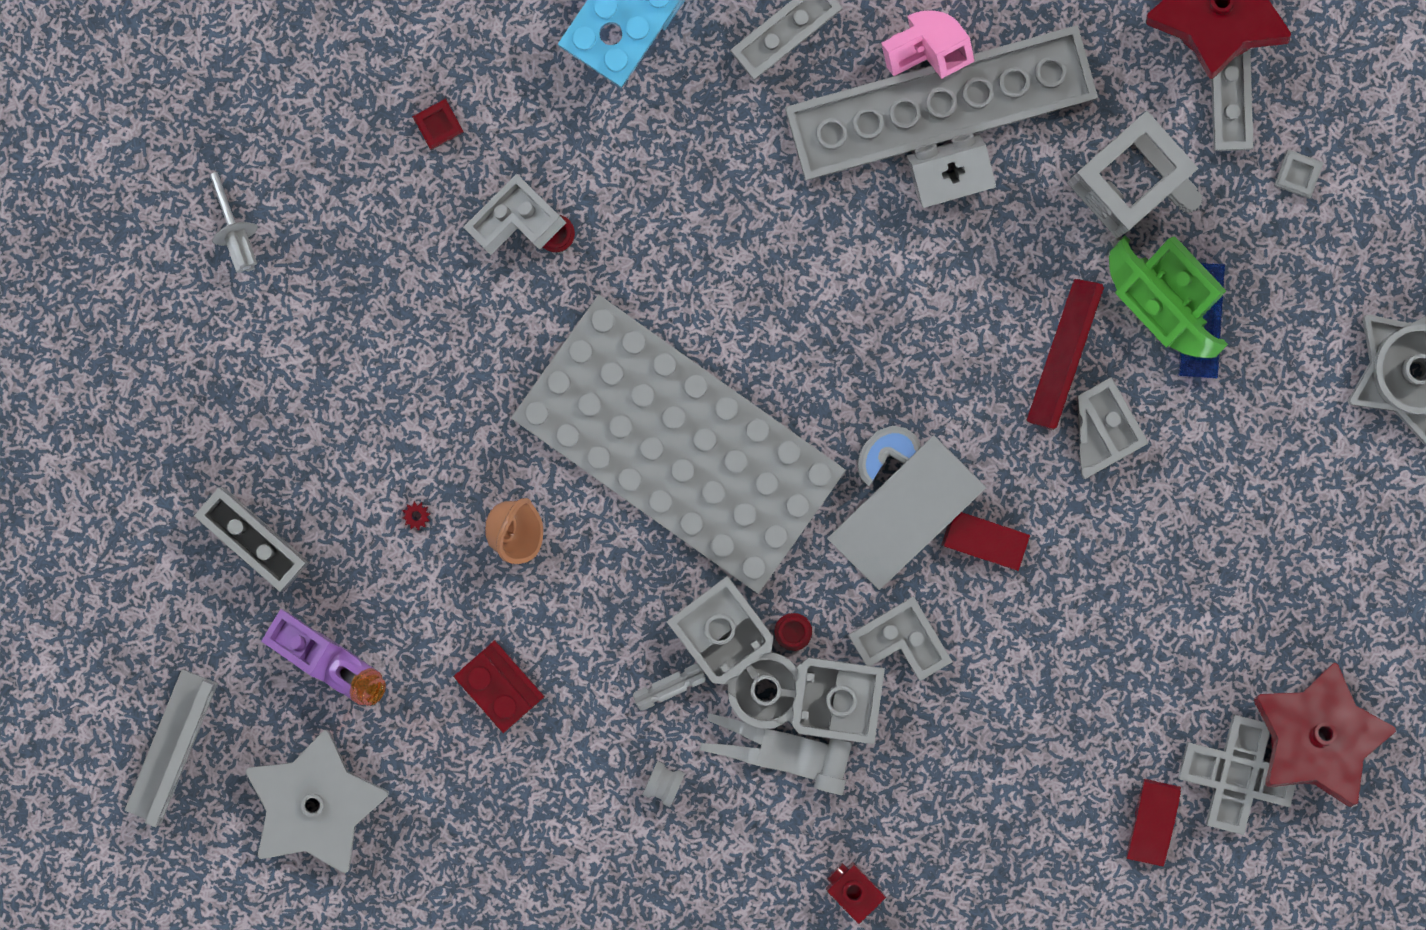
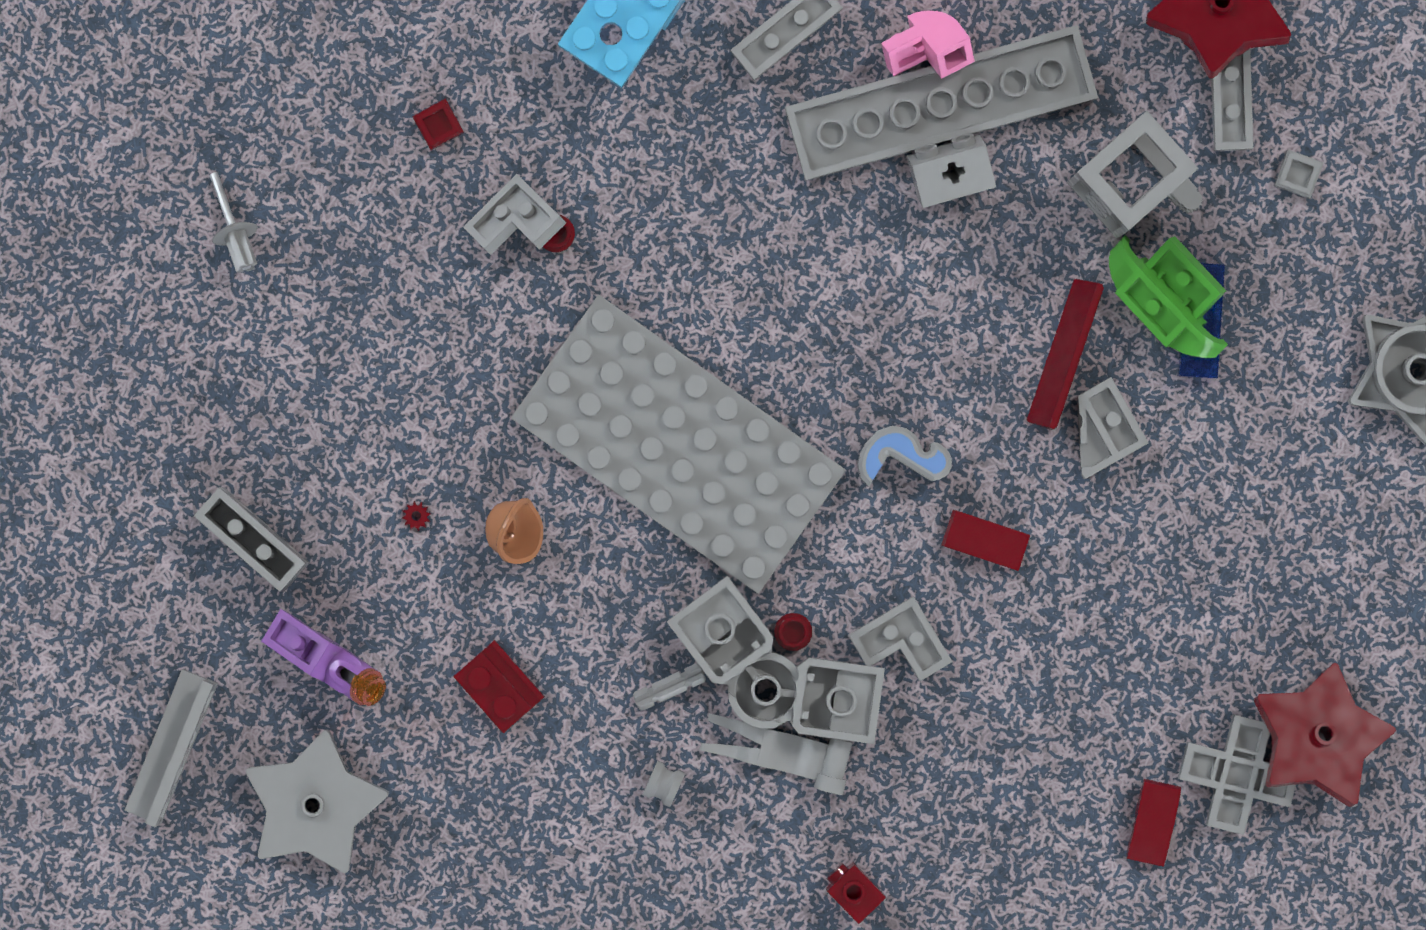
light grey piece [827,435,987,590] -> none

